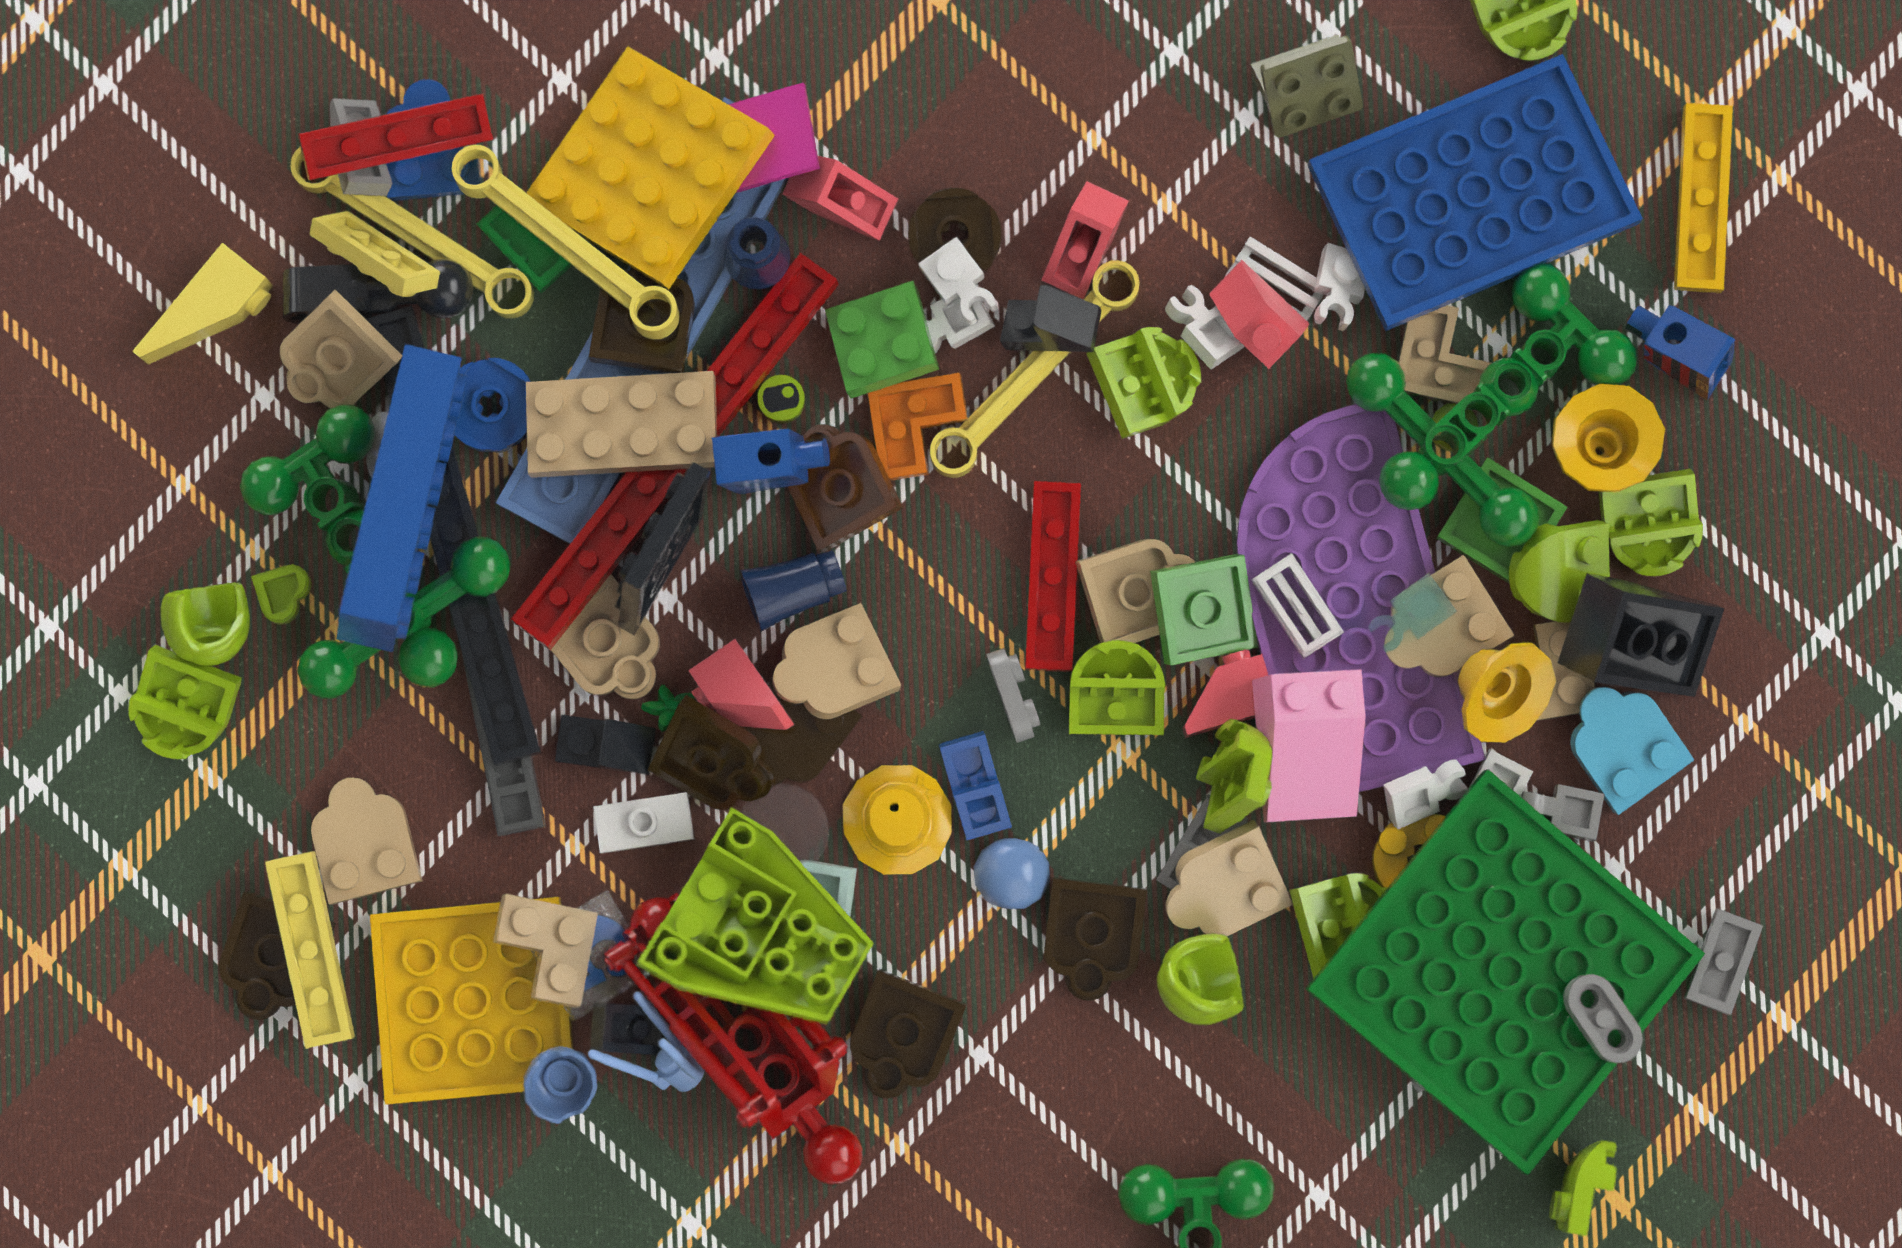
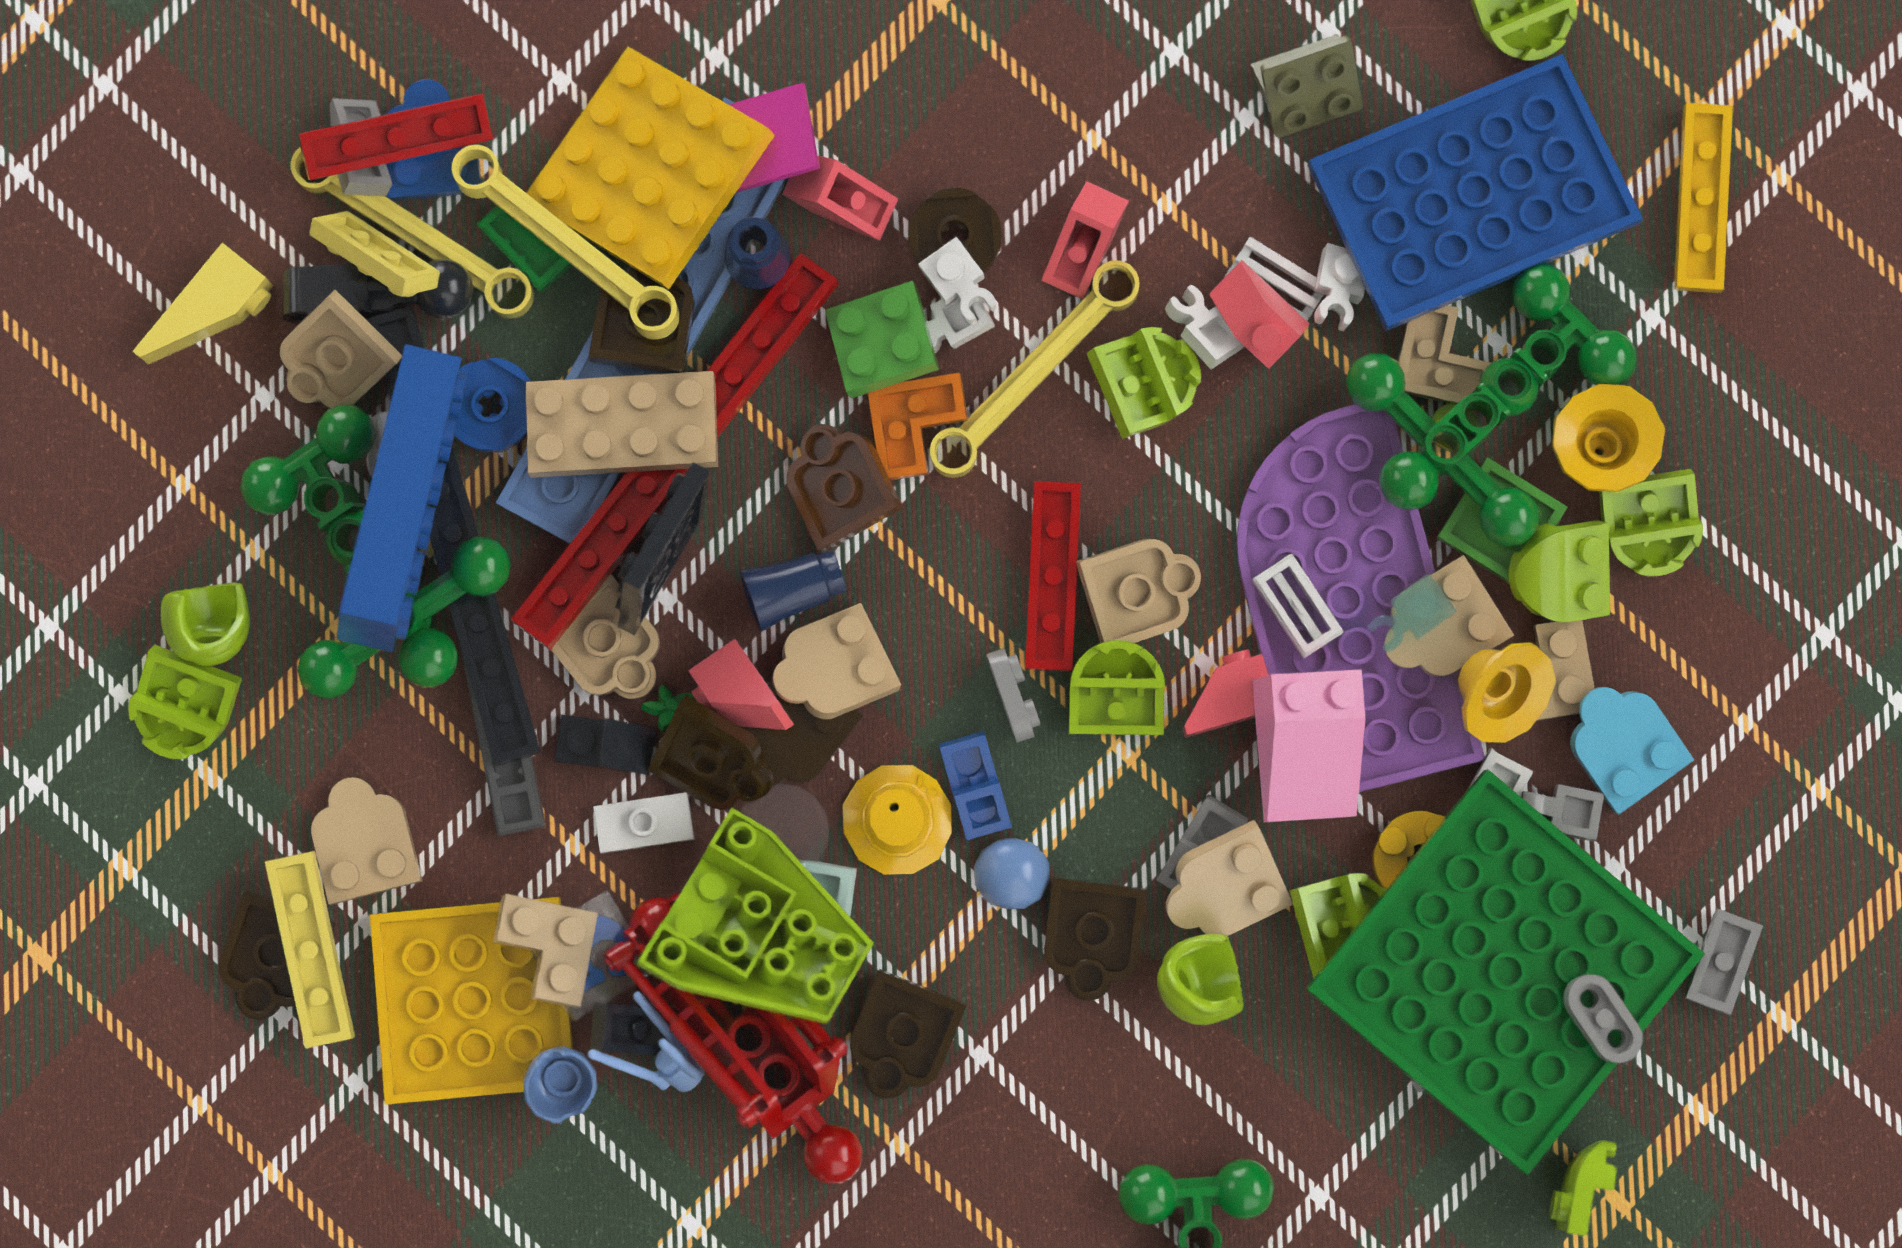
lime tile [251,564,312,624] -> none
blue torso [712,429,830,494] -> none
tile [758,375,805,423] -> none
black slope [1000,285,1102,352] -> none
bright green plate [1150,554,1258,666] -> none
lime slope [1196,719,1272,834] -> none
white plate [1383,760,1468,830] -> none
black slope [1557,573,1725,697] -> none
blue torso [1625,305,1735,400] -> none

